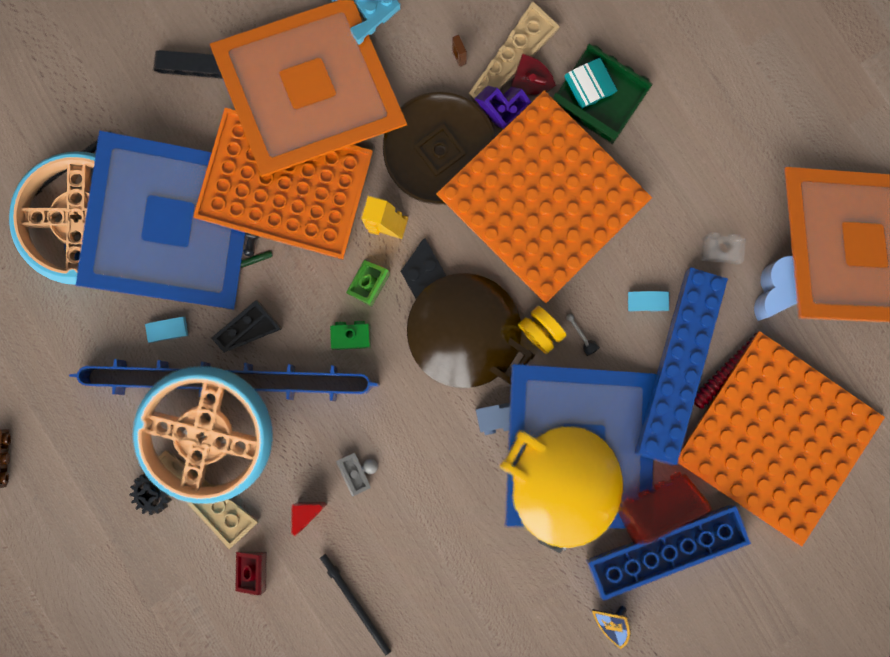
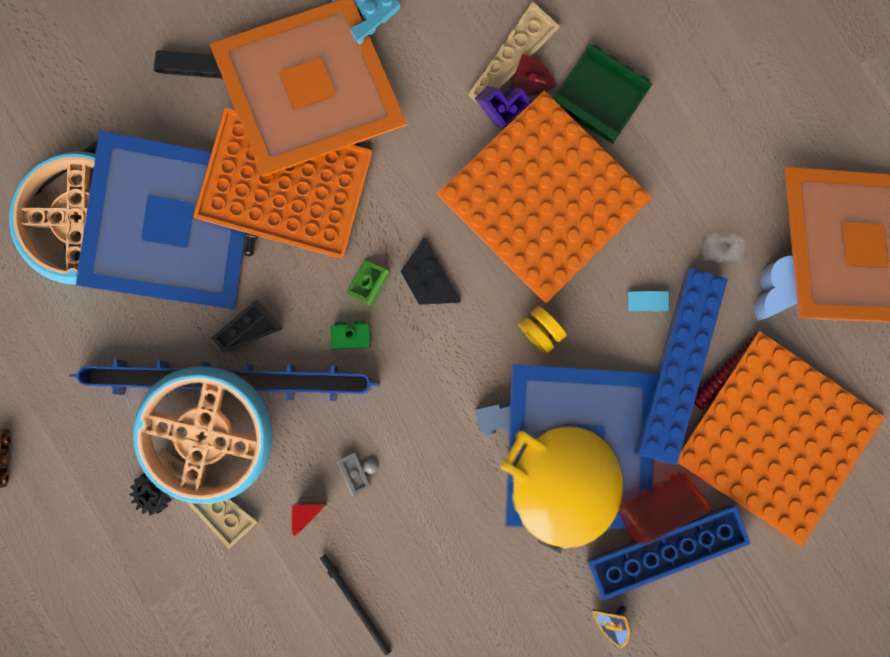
medium azure slope [145,317,188,343] -> none
dark red slope [235,552,267,596] -> none
dark green bar [240,250,273,269] -> none
yellow wedge [361,196,408,239] -> none
dark brown dish [383,92,496,205] -> none
dark brown dish [407,273,535,388] -> none
reddish brown tile [452,35,467,67] -> none
teal slope [564,58,618,109] -> none
hinge [566,314,600,357] -> none

